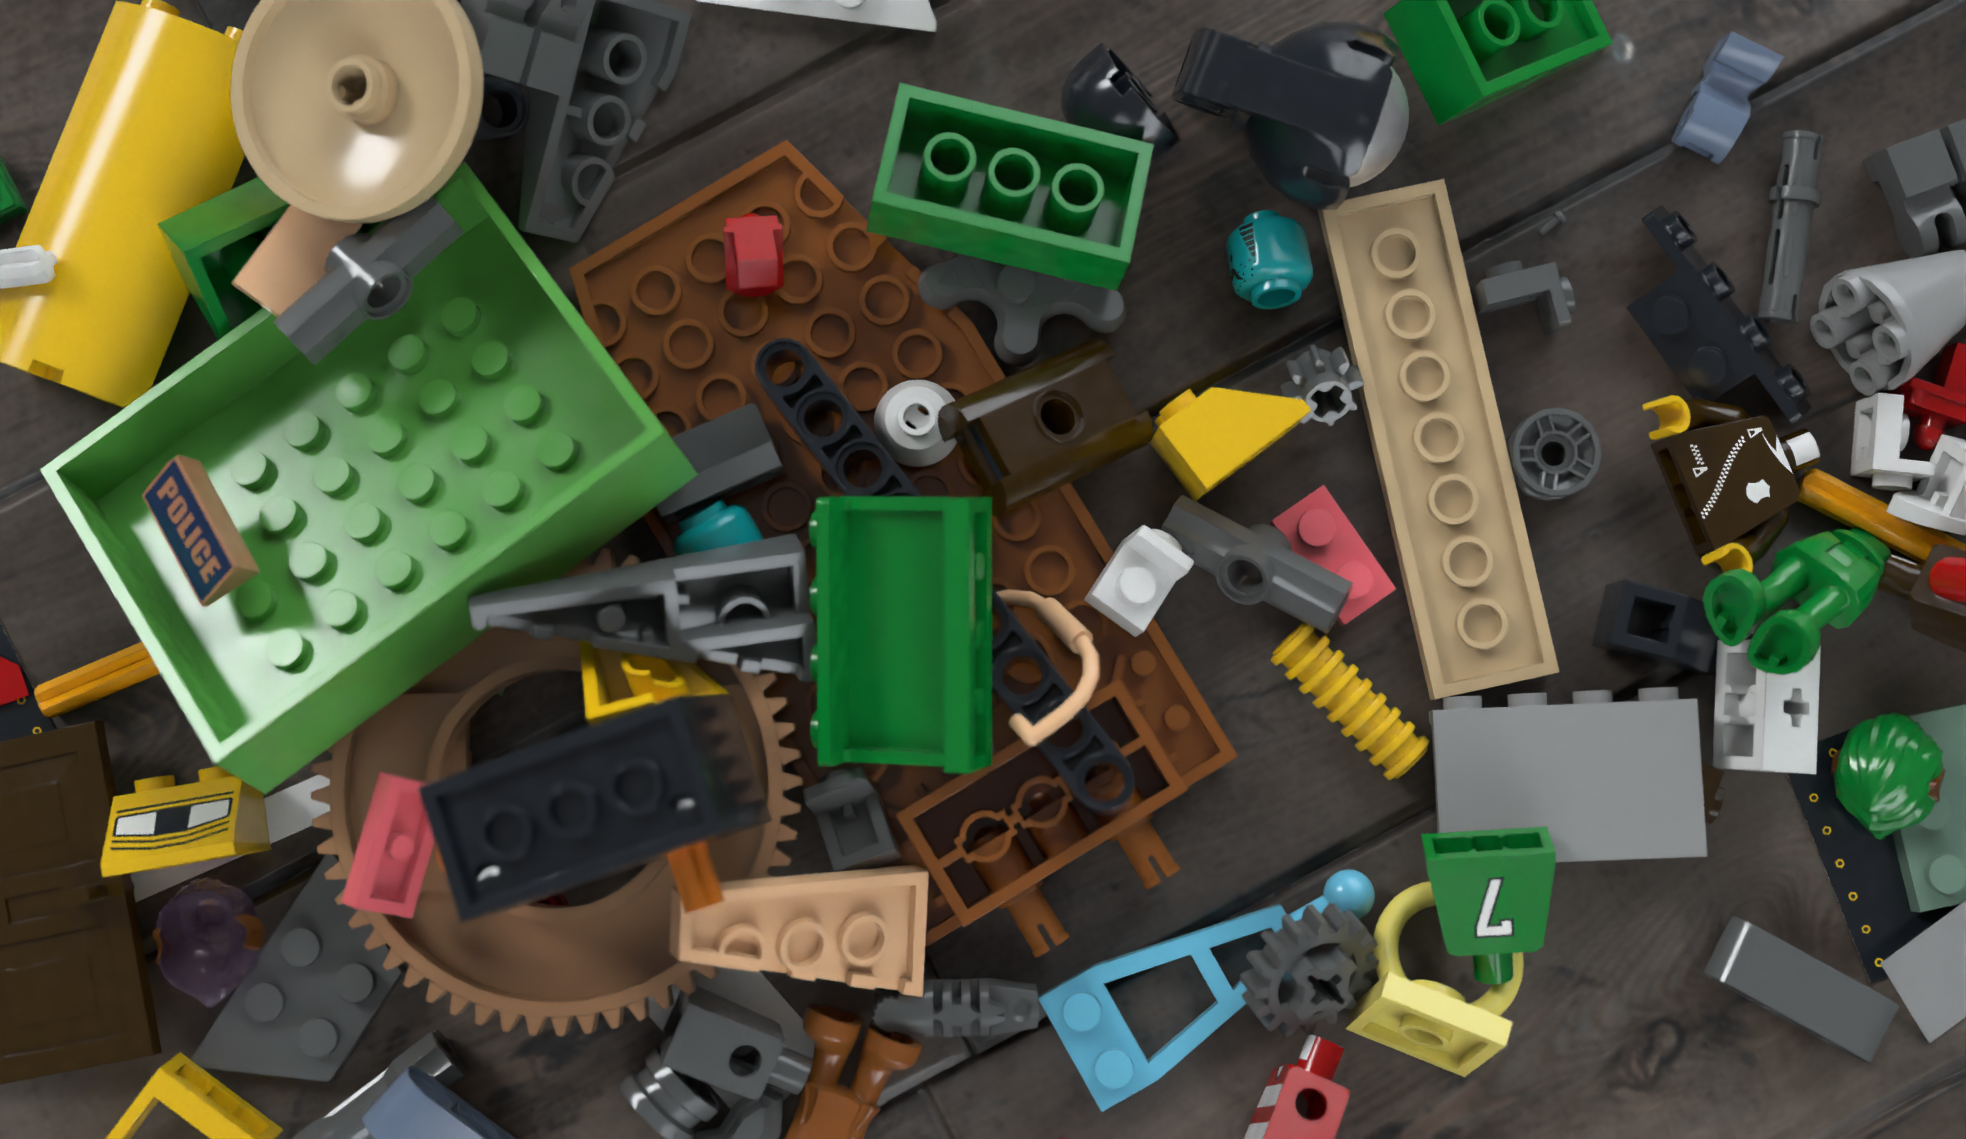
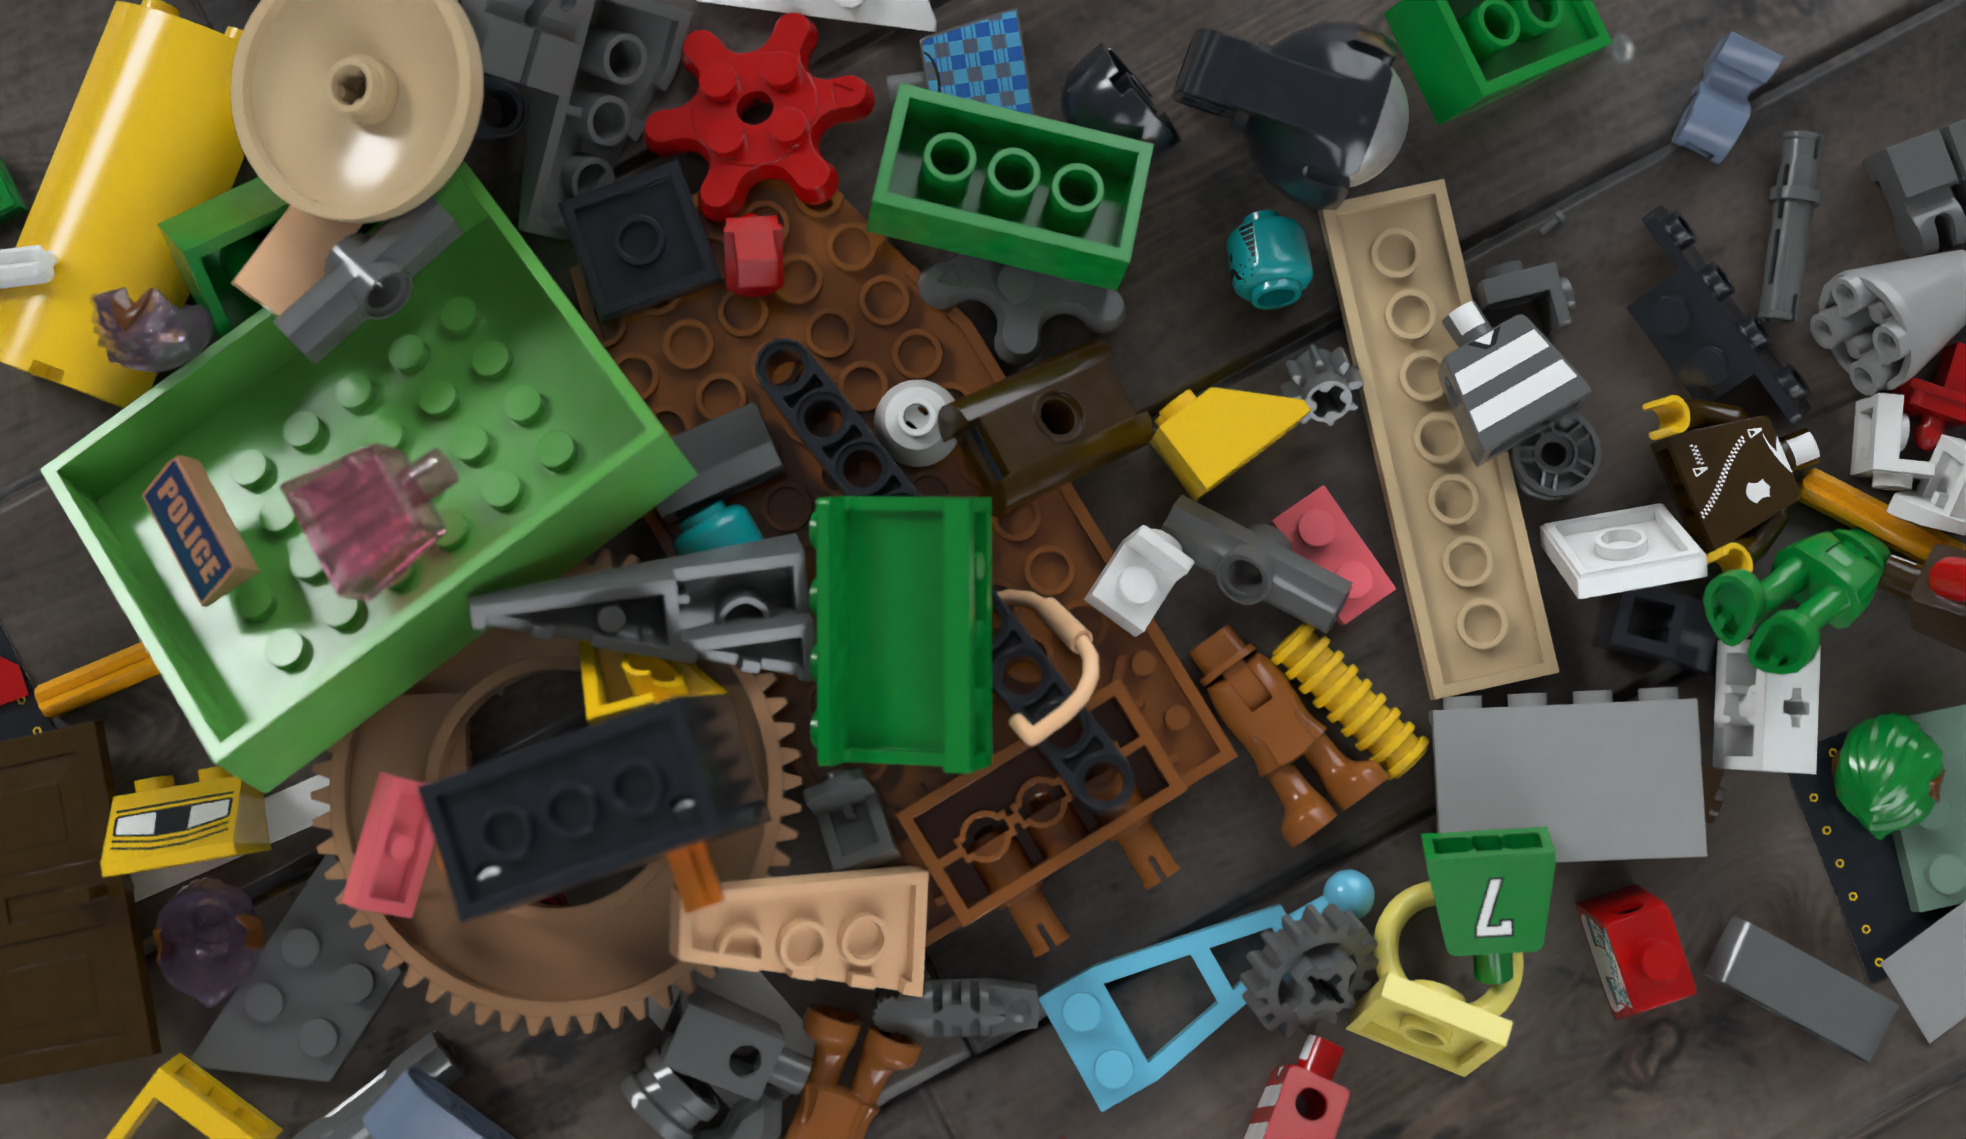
none -> hair [89,287,214,373]
none -> clear pink torso [279,443,459,602]
none -> black tile [558,159,723,325]
none -> red plate [643,12,875,222]
none -> torso [886,8,1034,115]
none -> dark orange piece [1189,624,1389,849]
none -> dark grey torso [1438,301,1592,467]
none -> white tile [1540,503,1707,599]
none -> red torso [1575,884,1696,1021]

